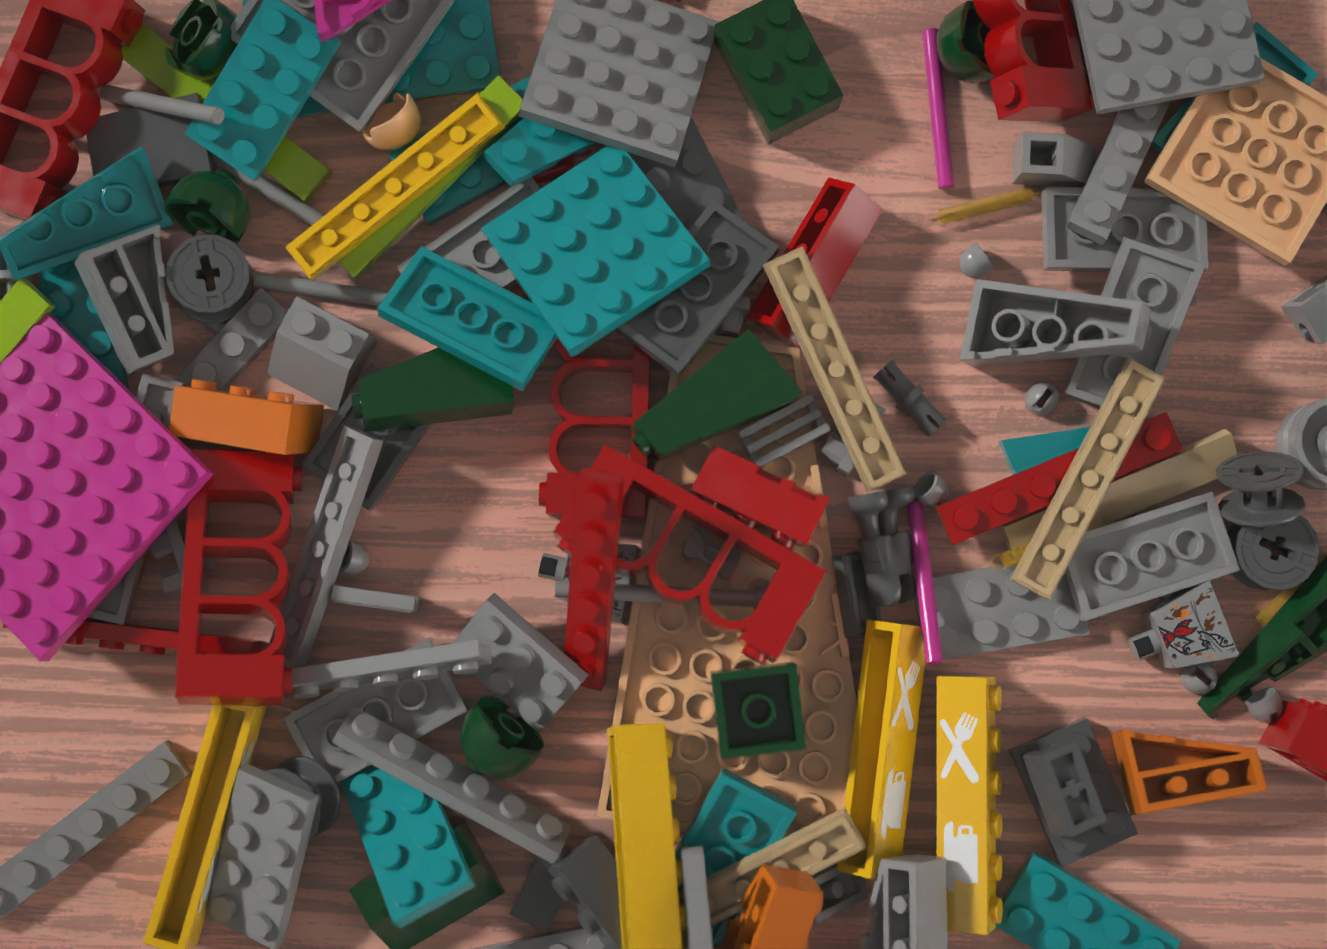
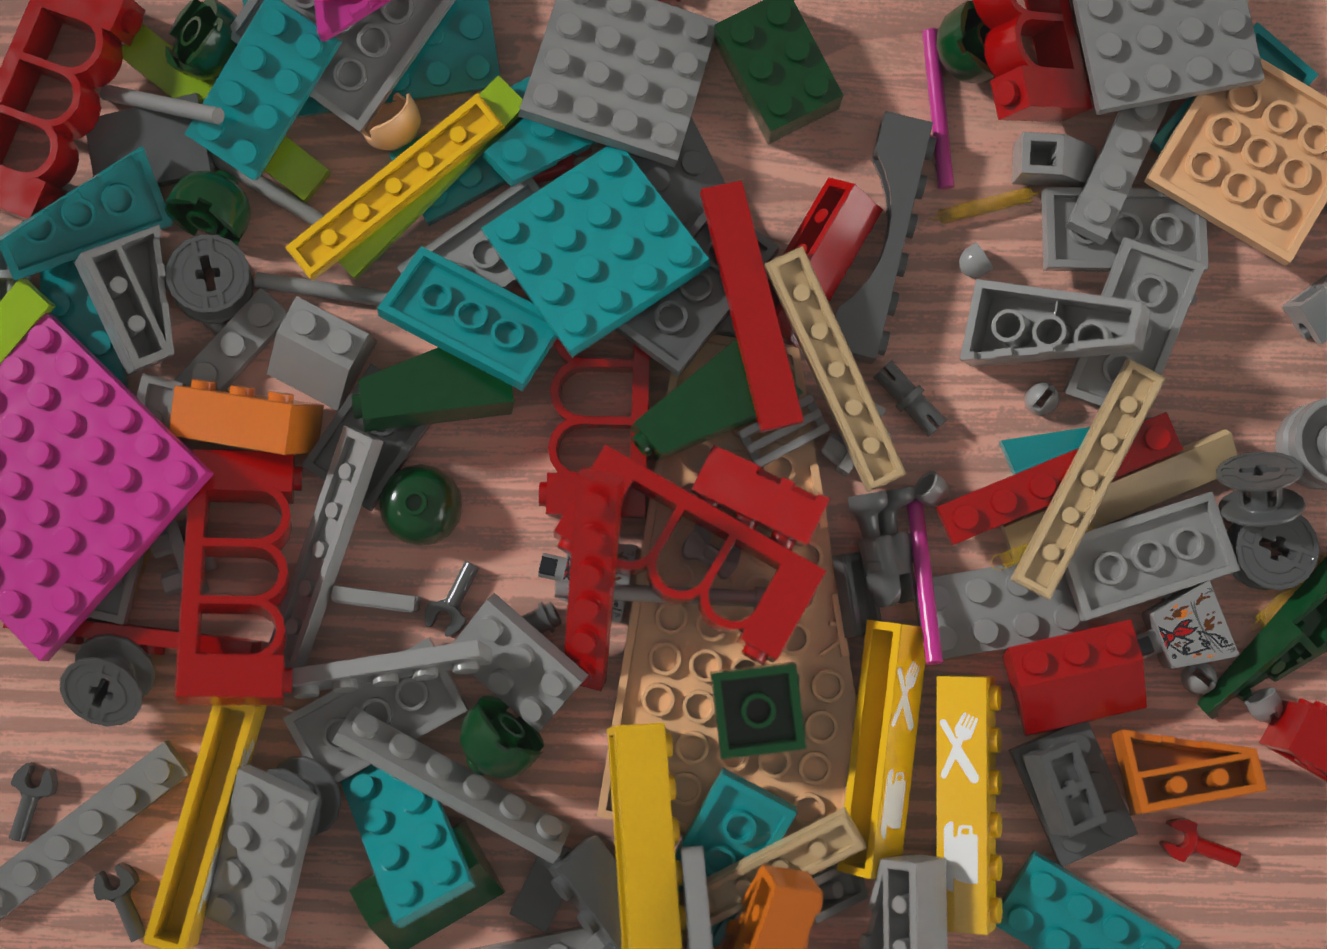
light grey hinge [339,541,370,575] -> none
none -> dark grey bar [9,762,58,842]
none -> dark grey piece [60,634,156,726]
none -> dark grey bar [93,862,146,942]
none -> dark green cylinder [379,464,462,546]
none -> dark grey bar [425,561,479,637]
none -> dark grey pin [522,602,562,634]
none -> red tile [700,180,804,433]
none -> dark grey arch [834,111,937,364]
none -> red slope [1002,619,1147,736]
none -> red bar [1159,818,1241,867]

